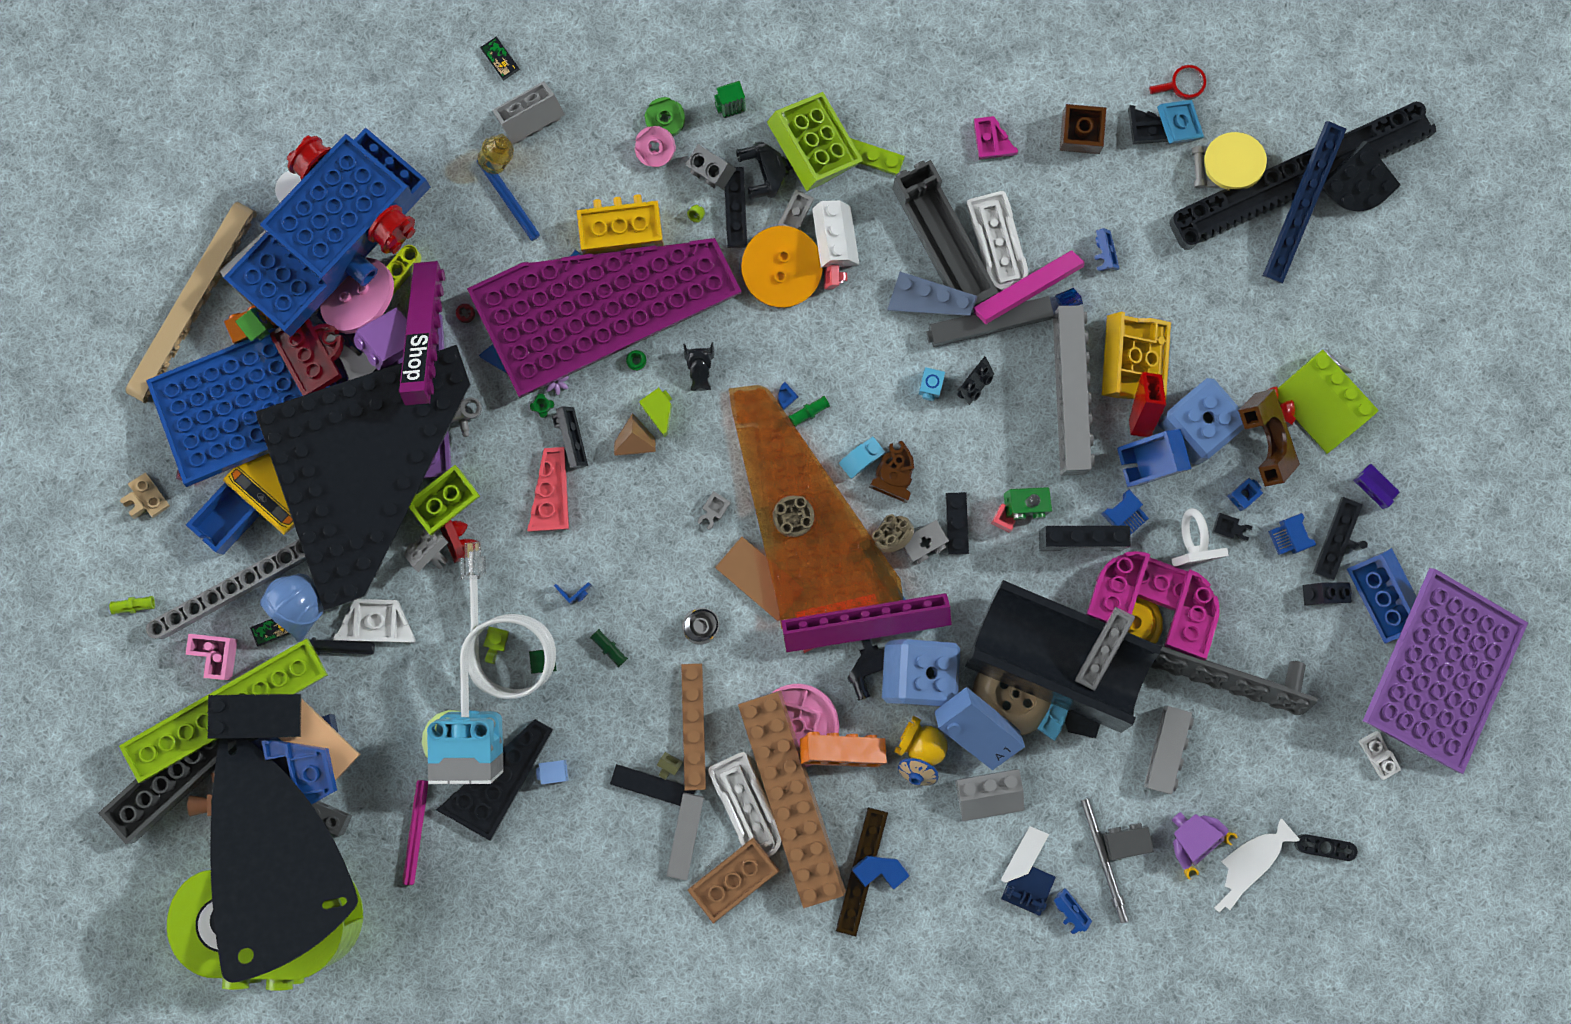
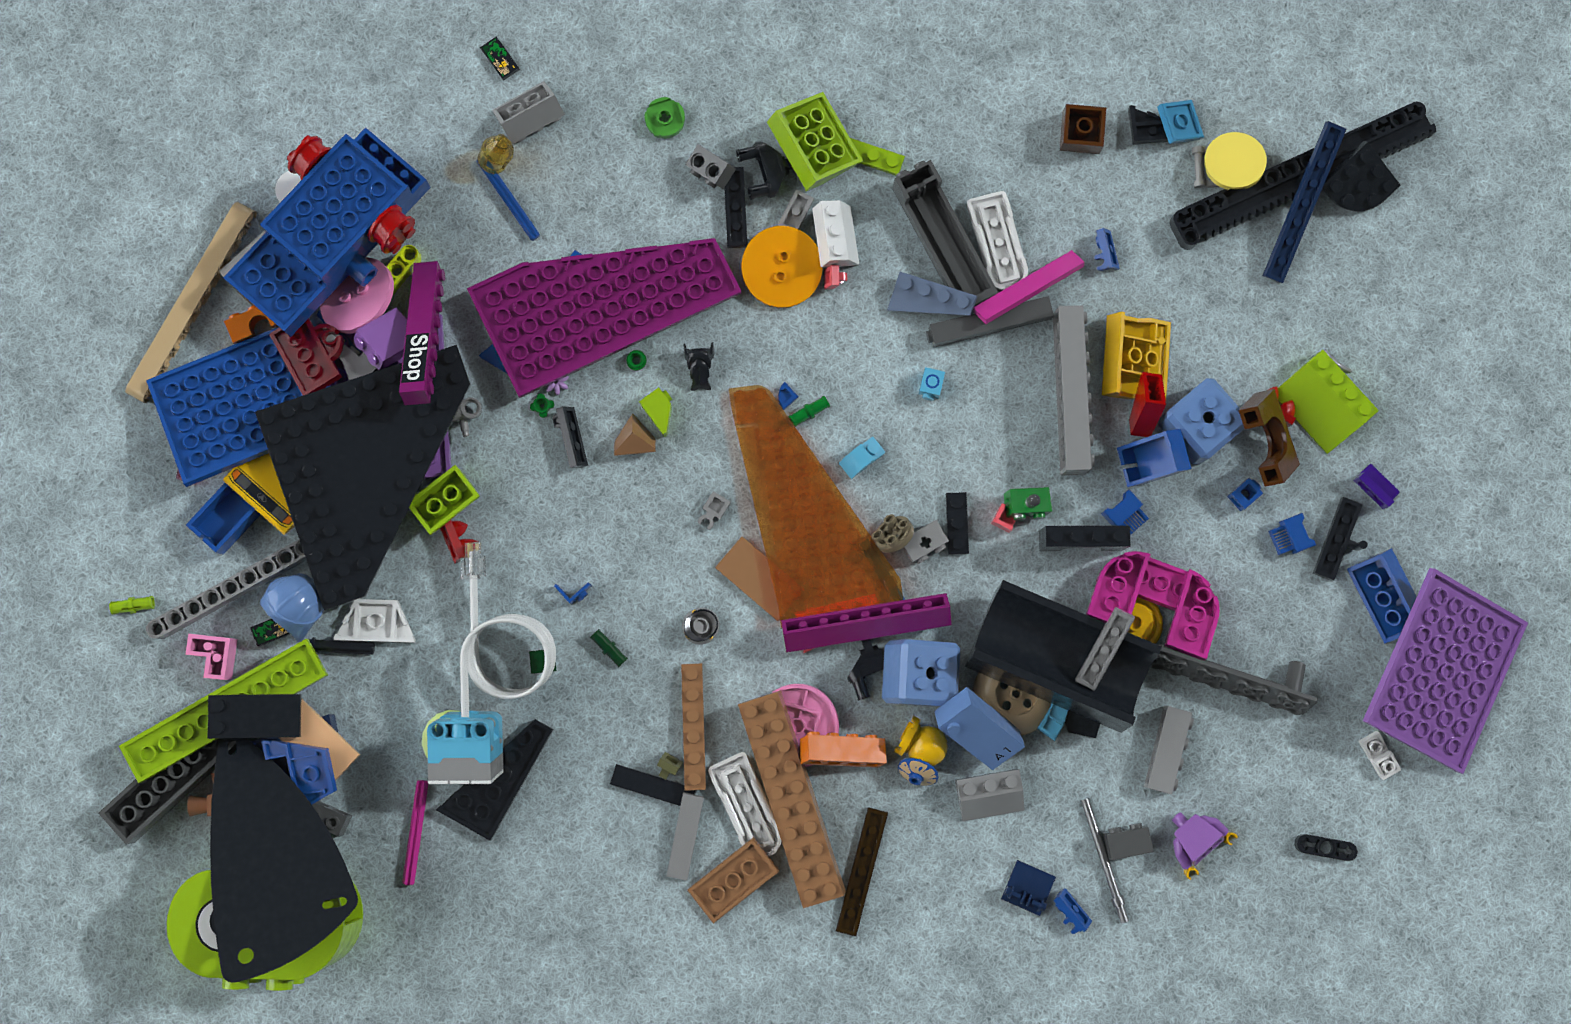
tan plate [120,472,170,519] -> none
bright green brick [235,307,274,341] -> none
light grey plate [404,529,448,572] -> none
dark red bush [456,304,475,323] -> none
lime plate [483,626,509,664] -> none
coral wing [527,447,569,532] -> none
light blue brick [536,760,569,784] -> none
yellow piece [577,194,664,255] -> none
bright pink plate [635,126,676,167] -> none
lime hinge [687,204,705,223] -> none
green brick [714,81,746,118] -> none
dark tan tile [773,495,814,538] -> none
blue tile [851,856,910,889] -> none
reddish brown piece [869,441,914,503] -> none
black hinge [957,356,994,405] -> none
dark pink wing [973,116,1018,160] -> none
white sticker [1001,826,1049,883] -> none
clear blue plate [1055,288,1083,306] -> none
piece [1149,65,1206,100] -> none
white tile [1172,508,1229,567] -> none
black plate [1212,513,1253,542] -> none
white sticker [1214,819,1300,913] -> none
black bracket [1302,582,1352,606] -> none

